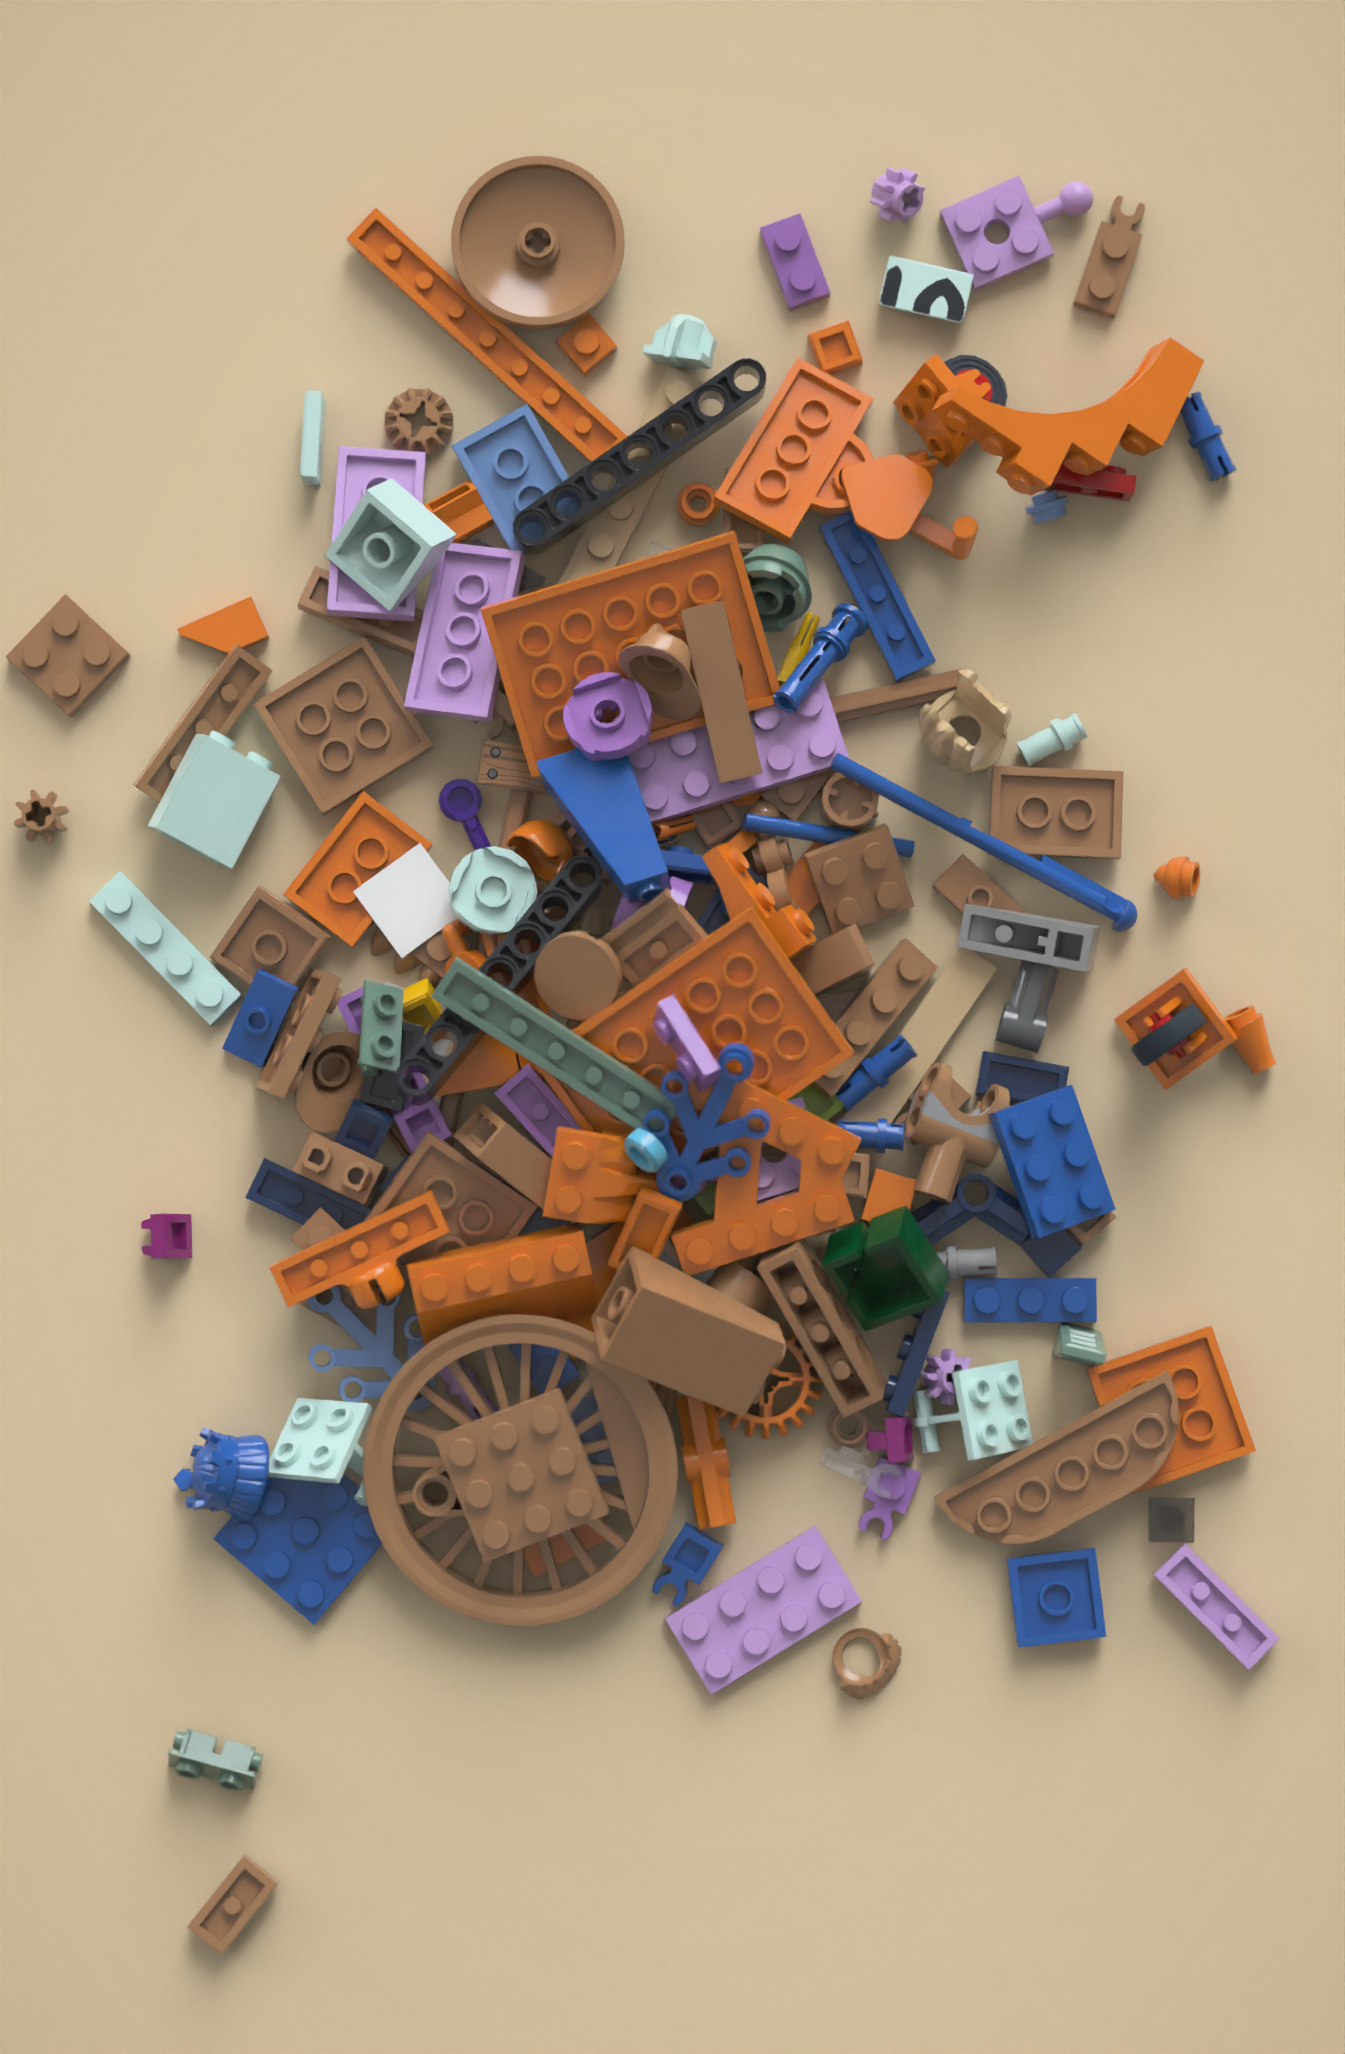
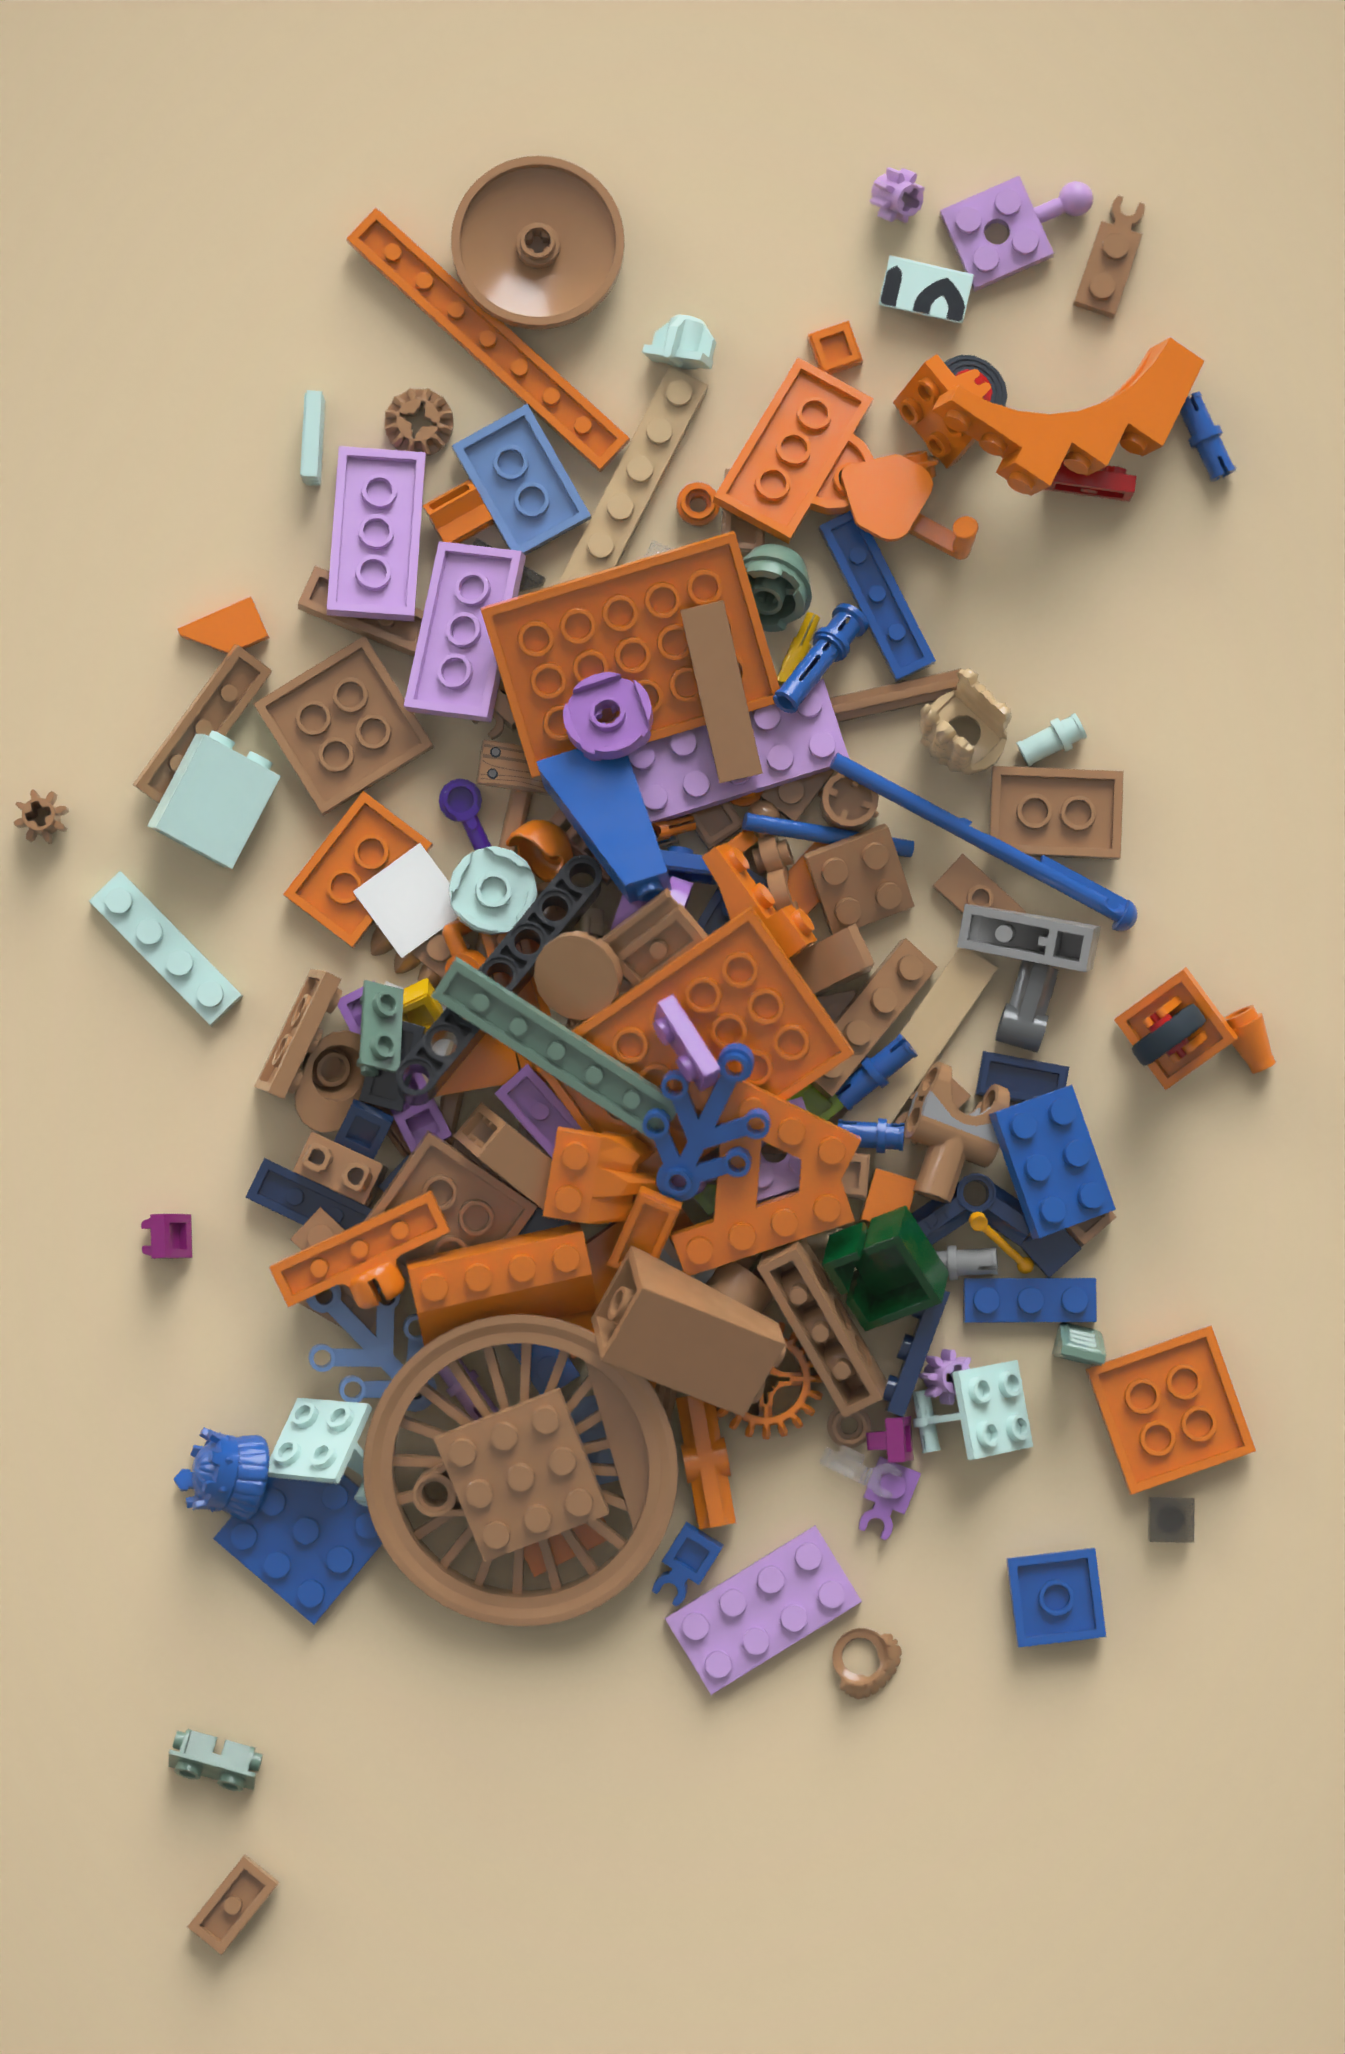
medium nougat plate [6,594,130,718] -> none
medium nougat plate [209,885,332,986] -> none
blue plate [222,969,299,1068] -> none
light aqua slope [325,478,457,611] -> none
black beam [513,358,766,555] -> none
orange plate [556,314,617,377] -> none
medium nougat piece [618,624,702,720] -> none
medium azure tile [624,1128,668,1173] -> none
medium lavender plate [760,213,830,311] -> none
medium nougat plate [934,1370,1179,1544] -> none
medium blue plate [1025,489,1068,523] -> none
lavender plate [1152,1543,1280,1670] -> none
orange plate [1153,856,1200,900] -> none
none -> light orange hinge [969,1212,1034,1274]

